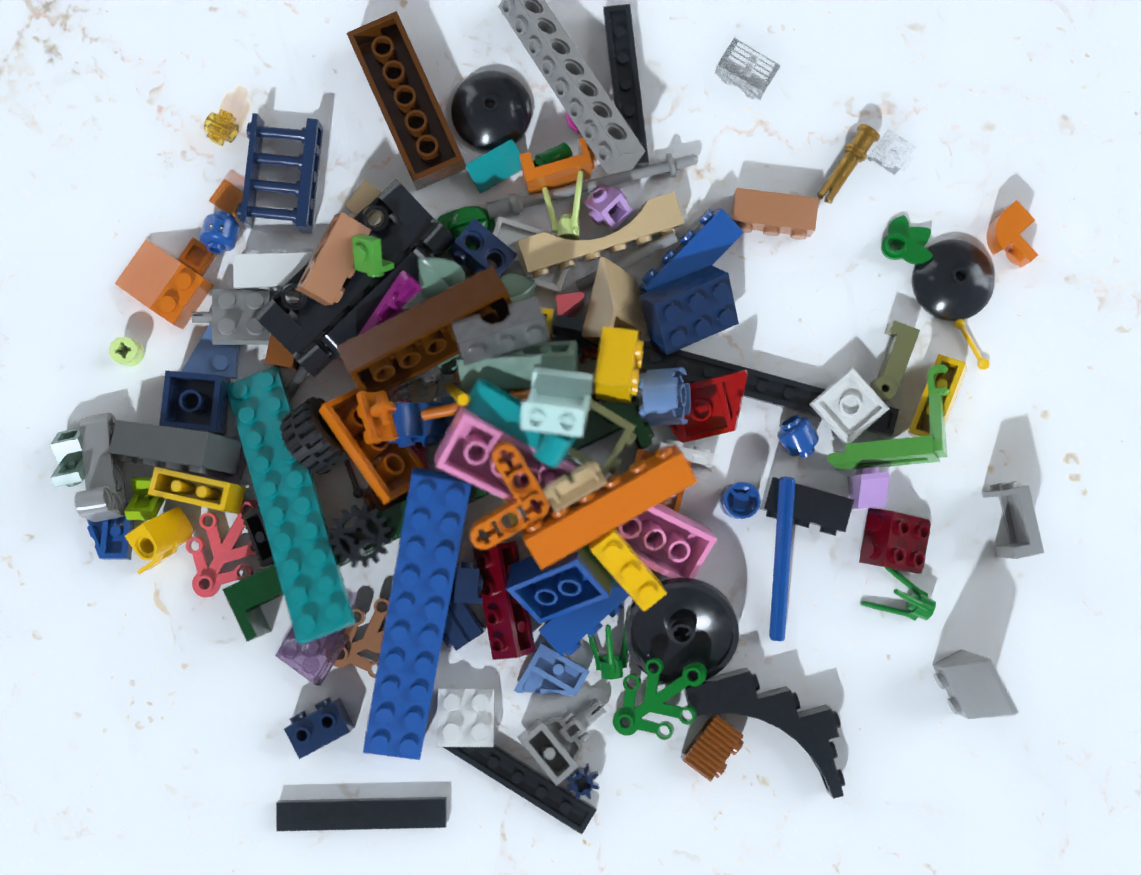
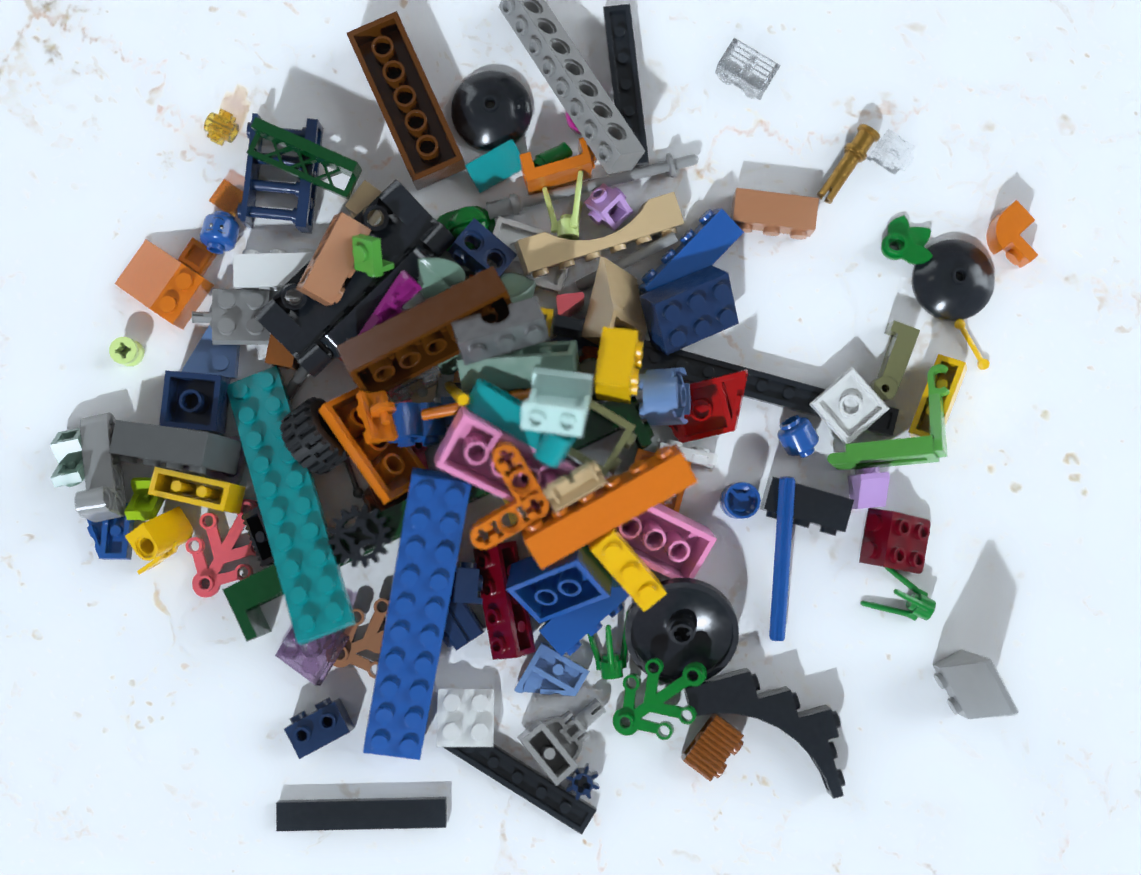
light grey panel [982,481,1044,559] -> none
none -> dark green fence [246,117,362,200]

